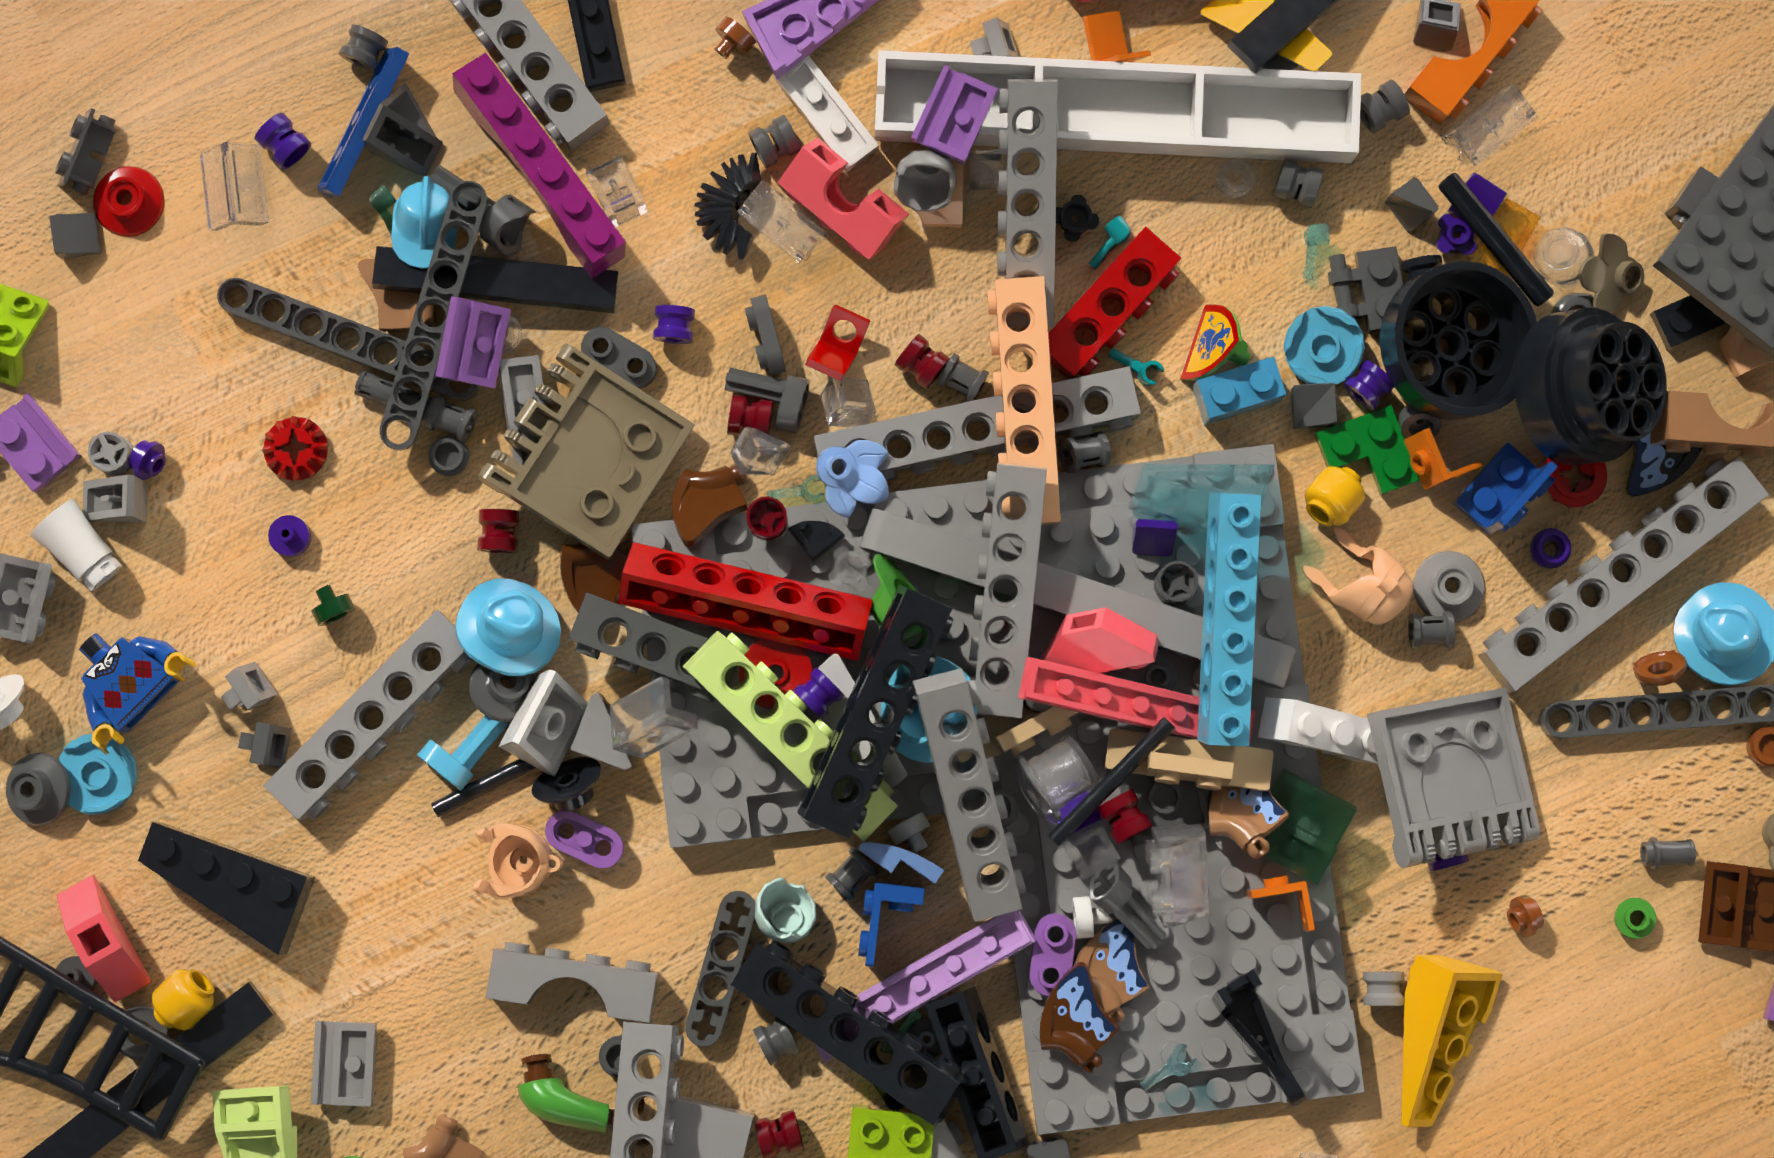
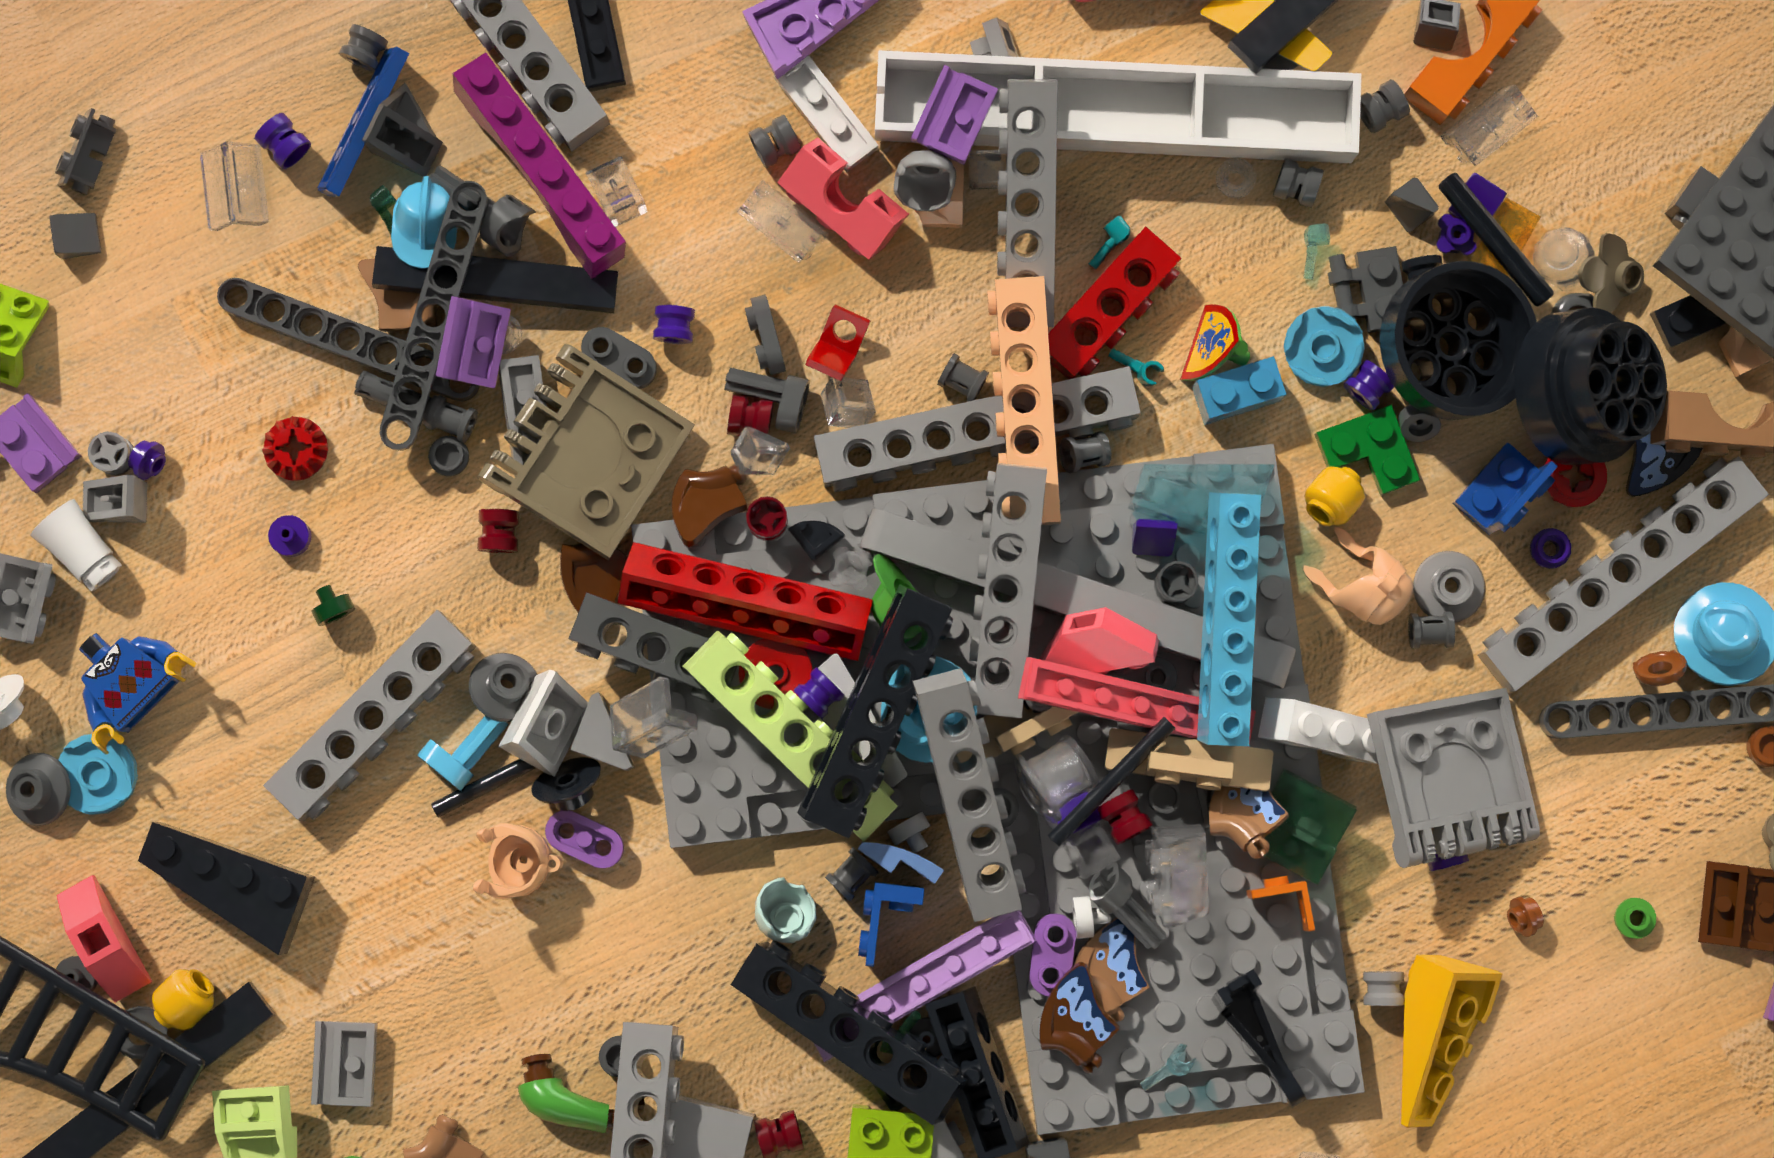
red piece [93,166,165,237] -> none
light grey tile [221,662,278,710] -> none
dark grey tile [238,722,292,768] -> none
medium azure hat [455,578,561,676] -> none
light grey arch [486,942,659,1023] -> none
dark grey beam [685,891,755,1047] -> none
black hair [694,153,762,260] -> none
dark orange tile [715,16,756,59] -> none
dark grey wheel [753,1017,800,1066] -> none
clear light blue hand [767,475,825,502] -> none
light blue plate [816,440,889,518] -> none
dark red wheel [894,334,950,390] -> none
black plate [1056,195,1099,242] -> none
orange bracket [1083,11,1151,62] -> none
dark grey slope [1290,383,1337,429] -> none
orange bracket [1404,428,1482,490] -> none
dark grey pin [1640,837,1696,870] -> none

